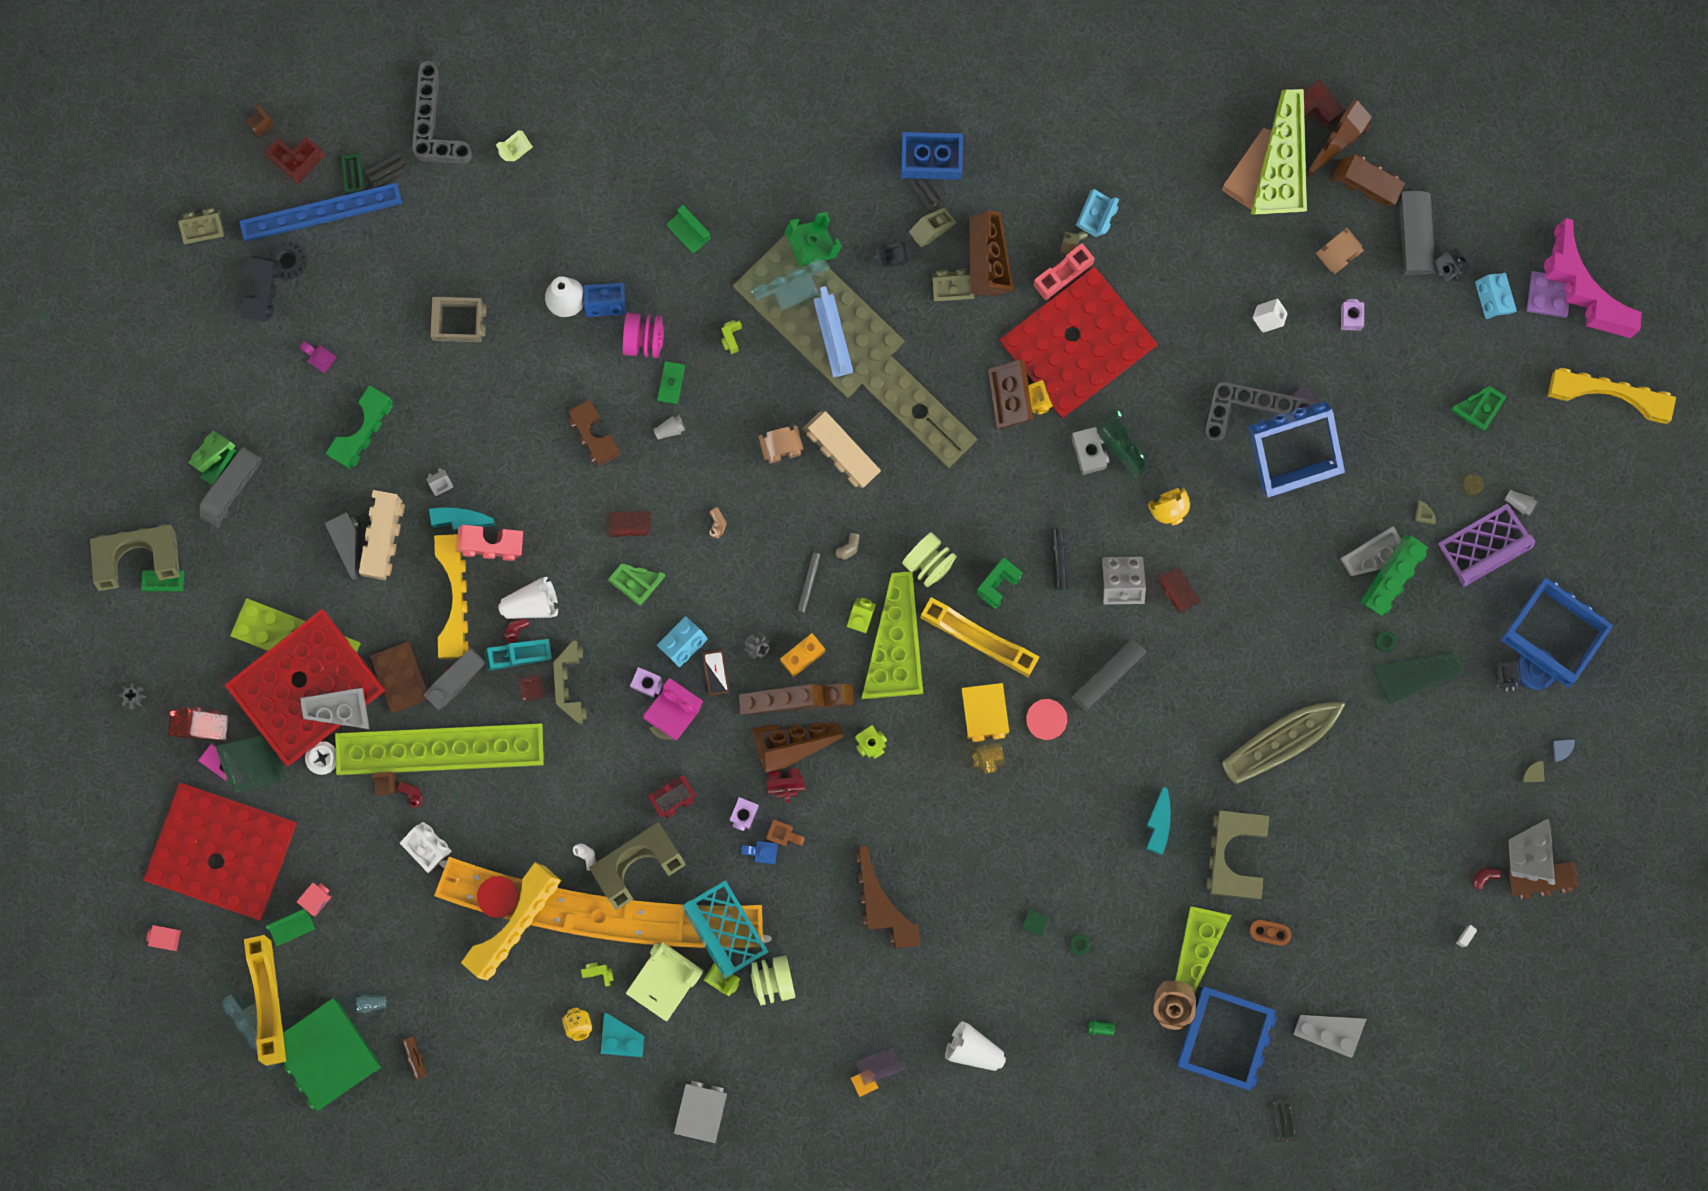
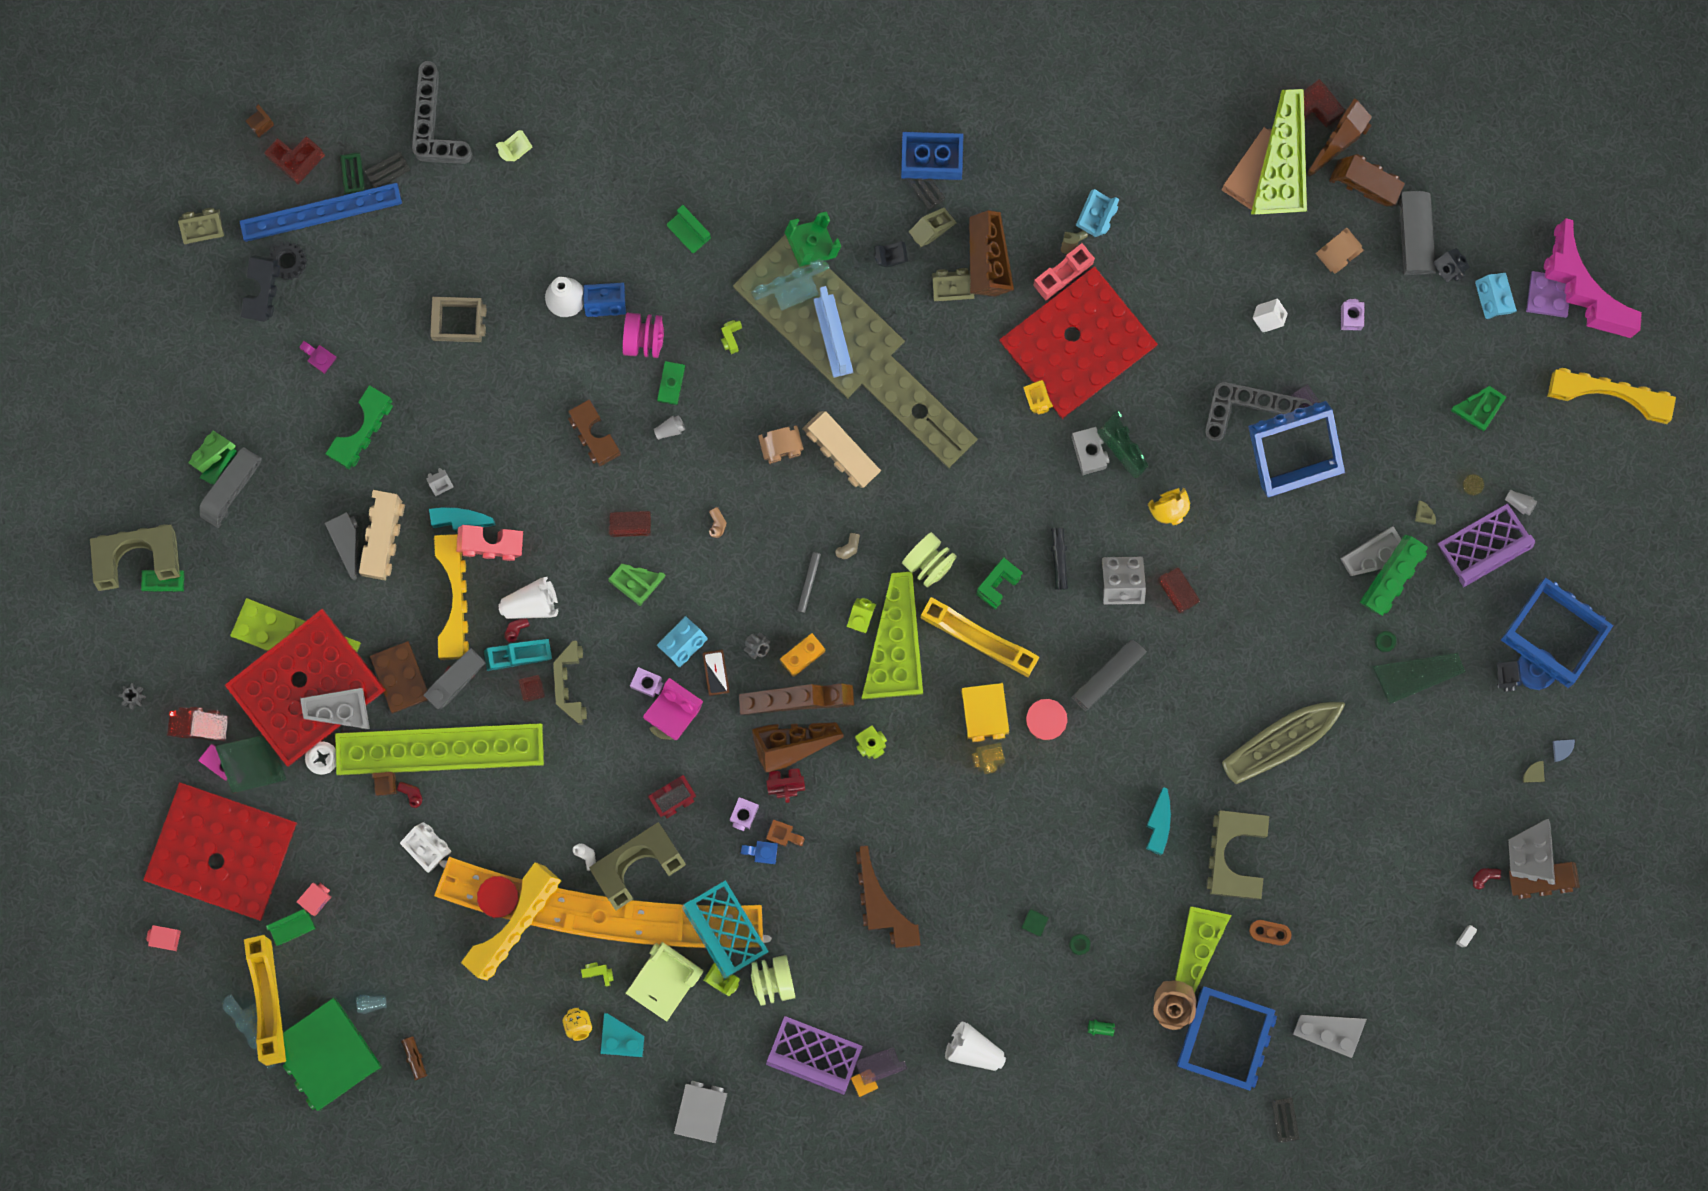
reddish brown plate [988,360,1033,429] -> none
none -> medium lavender fence [766,1016,862,1095]

